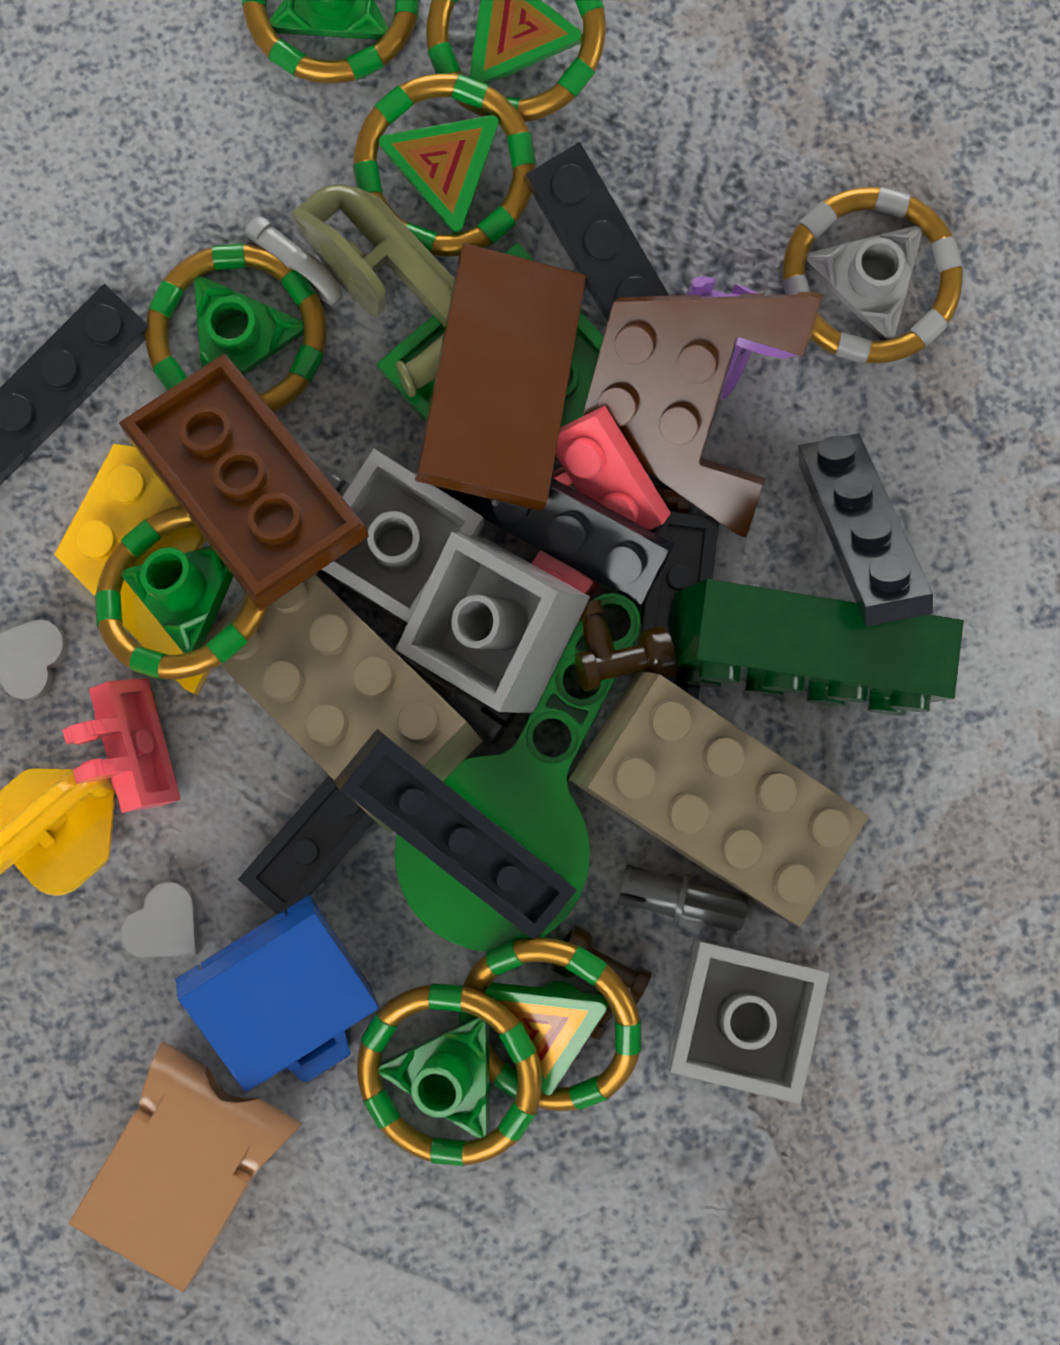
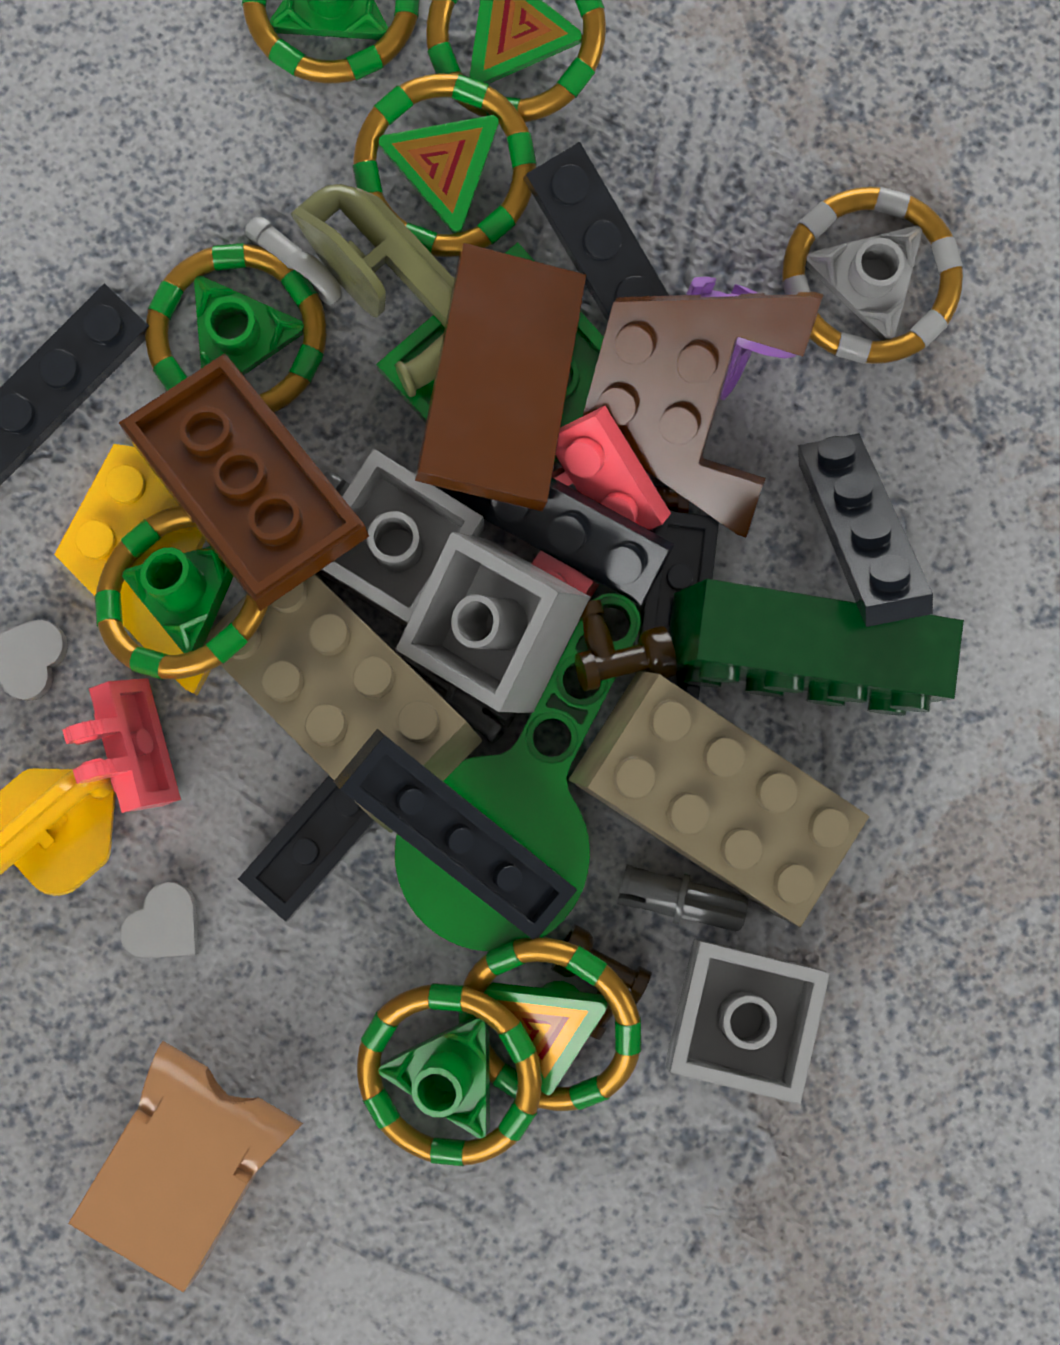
blue piece [175,895,379,1093] -> none

